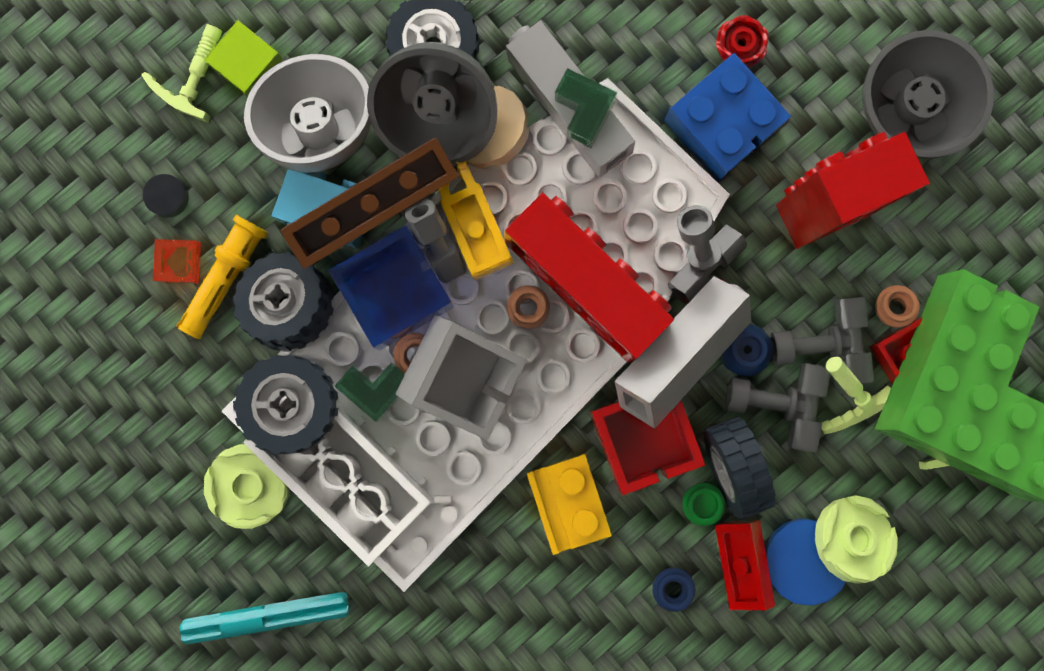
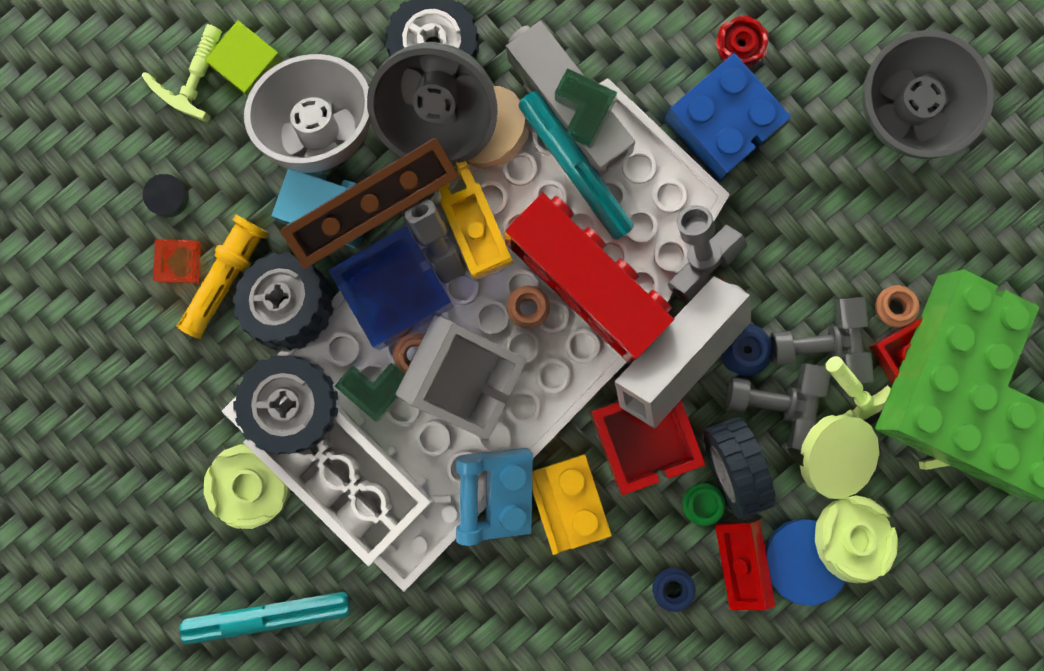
red brick [776,131,930,249] -> none
none -> dark azure plate [456,448,533,546]
none -> teal axle [518,91,634,240]
none -> yellowish green tile [800,413,879,499]

